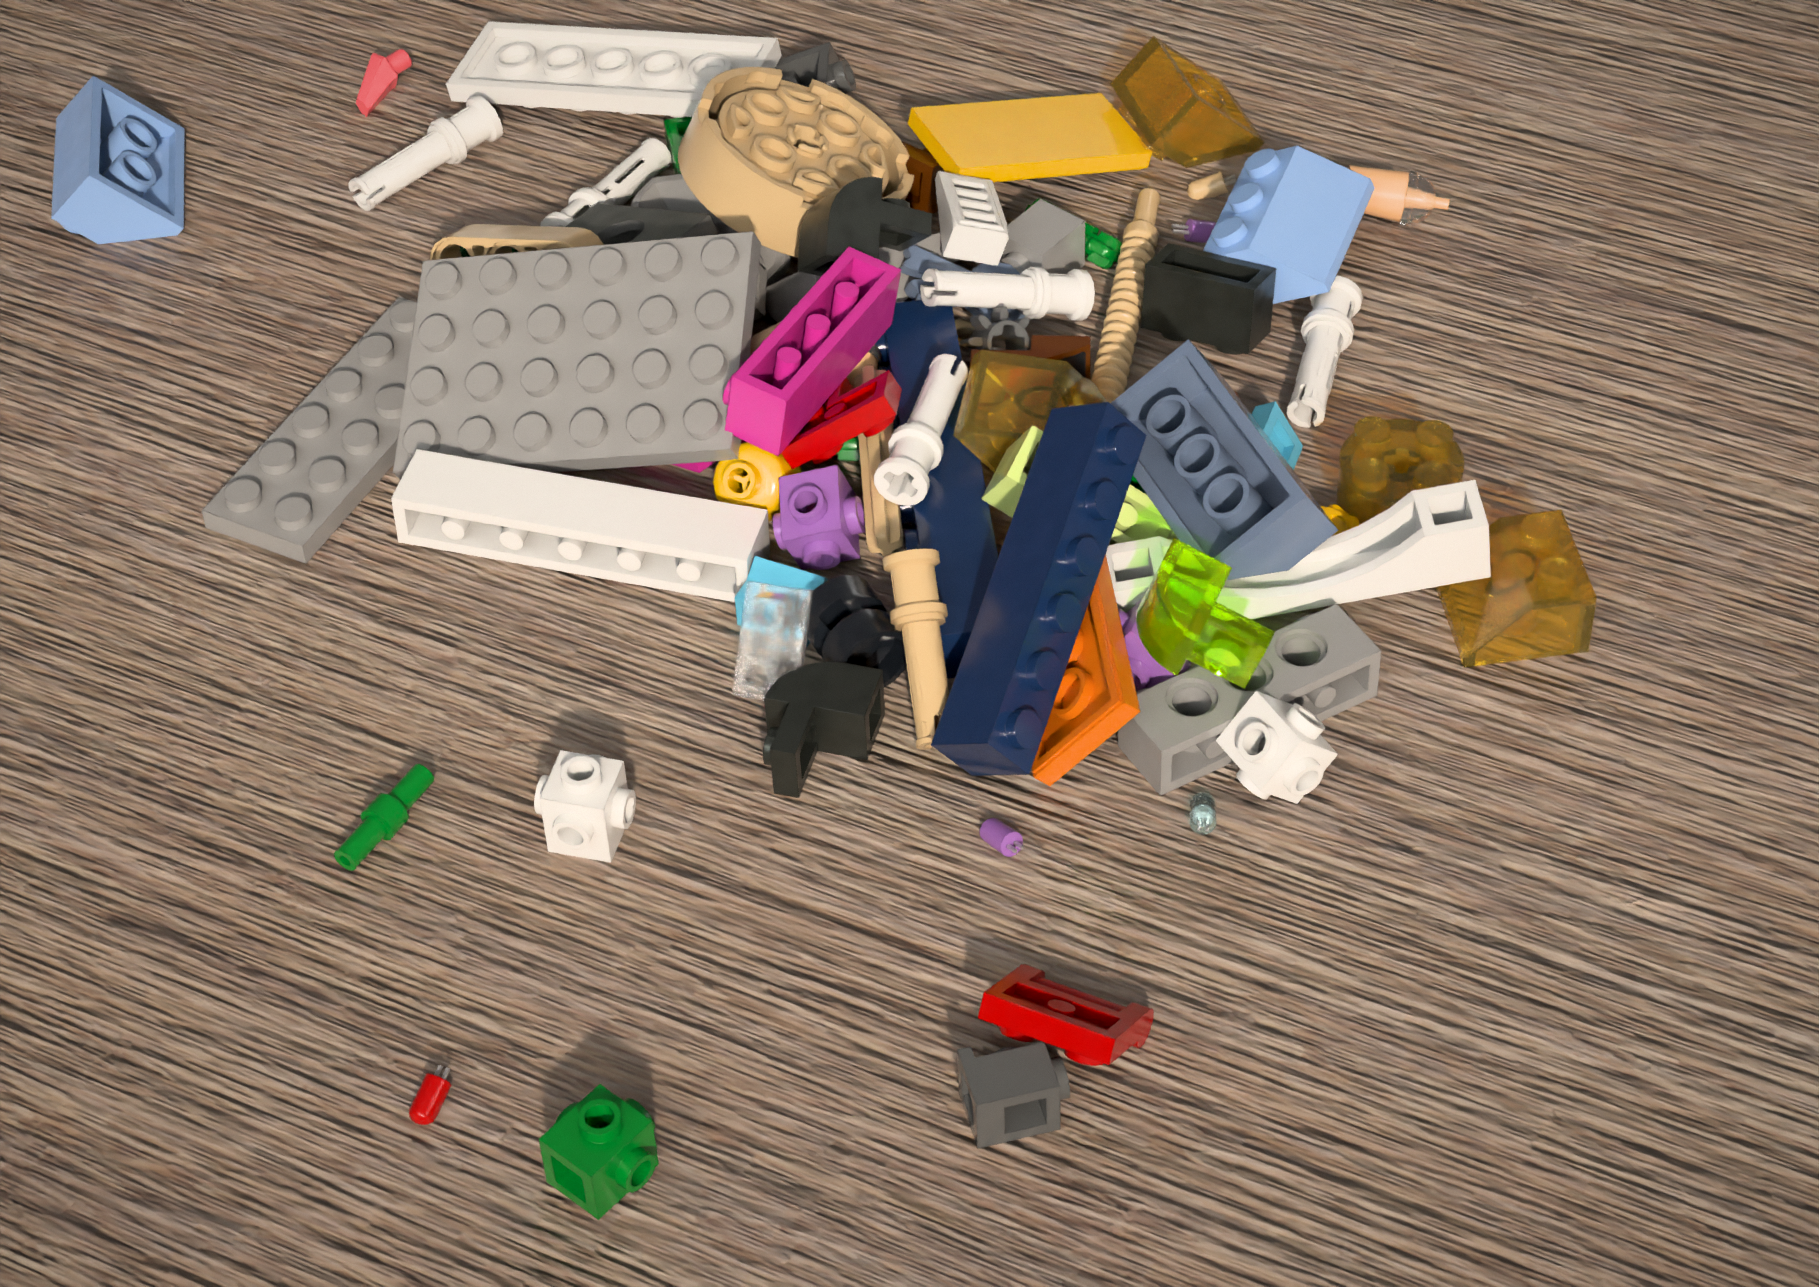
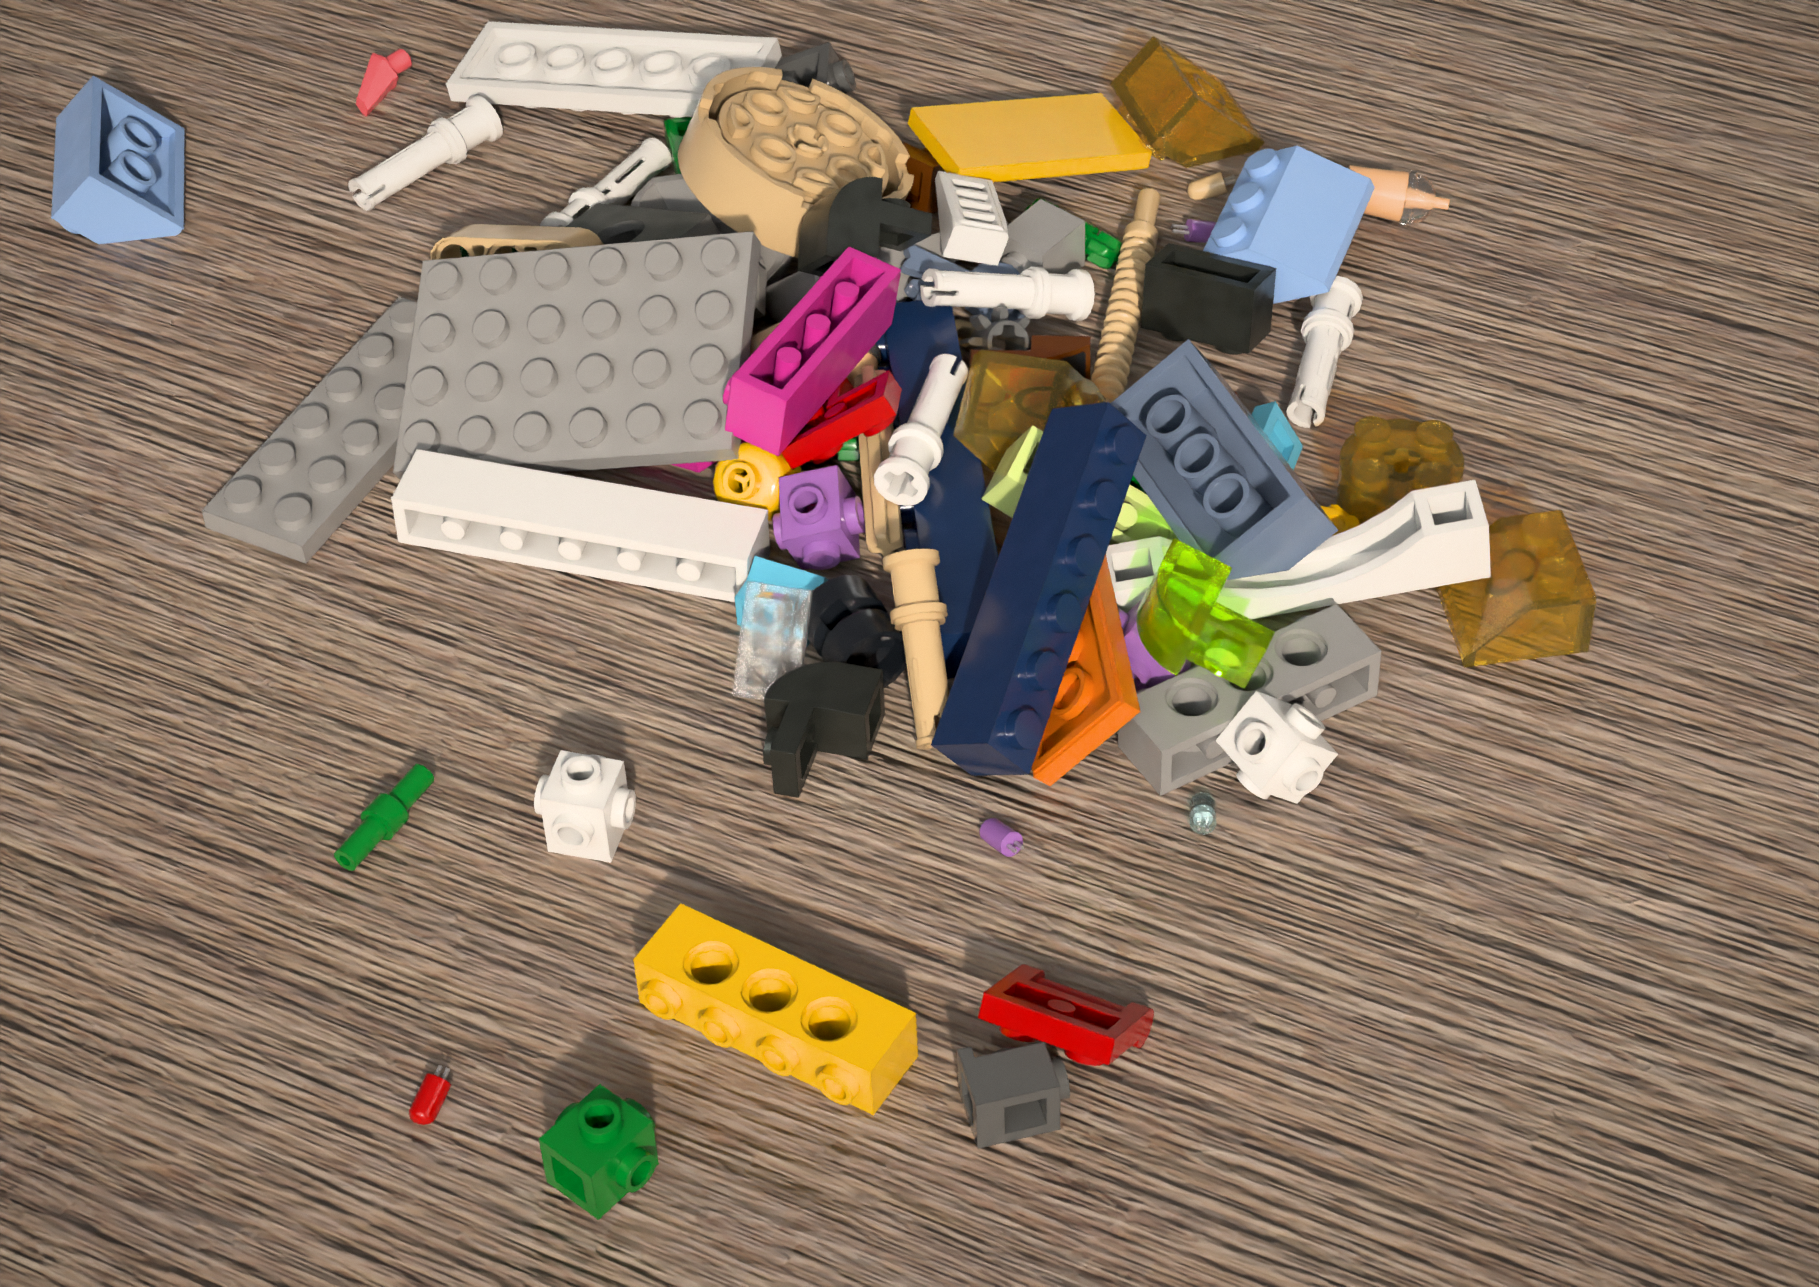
none -> yellow brick [633,903,918,1116]

